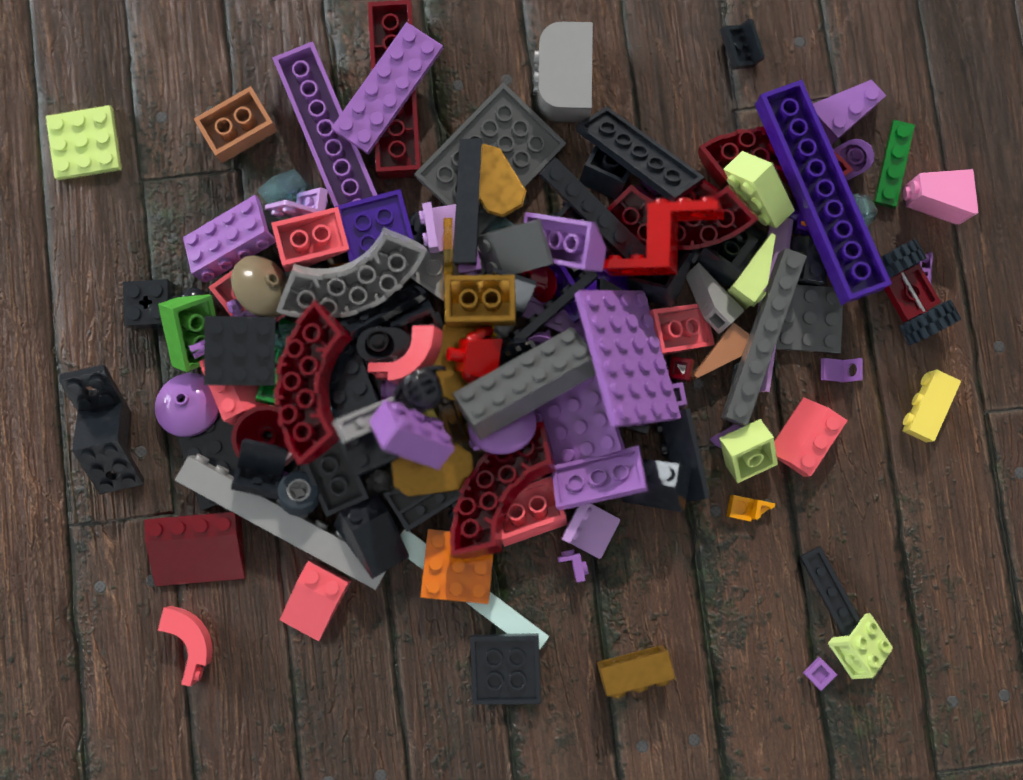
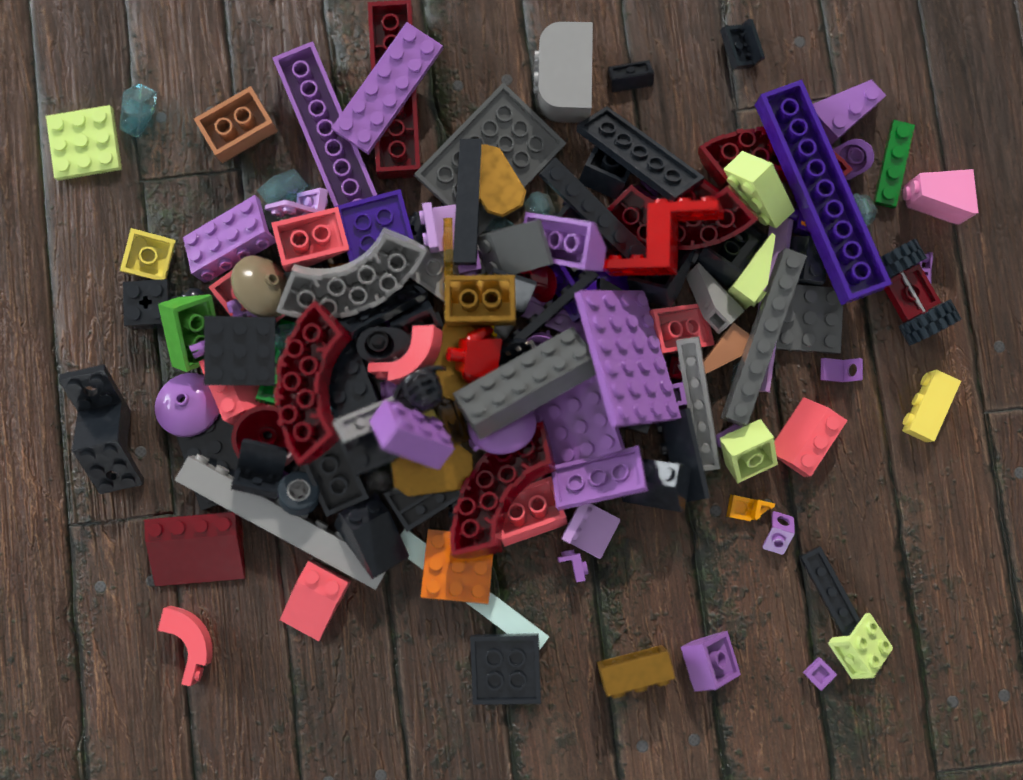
none -> clear light blue slope [119,83,157,138]
none -> light yellow slope [120,228,176,280]
none -> clear light blue head [524,192,555,216]
none -> black slope [607,60,654,93]
none -> light grey plate [676,336,721,471]
none -> medium lavender slope [681,631,741,692]
none -> medium lavender bracket [763,511,795,555]

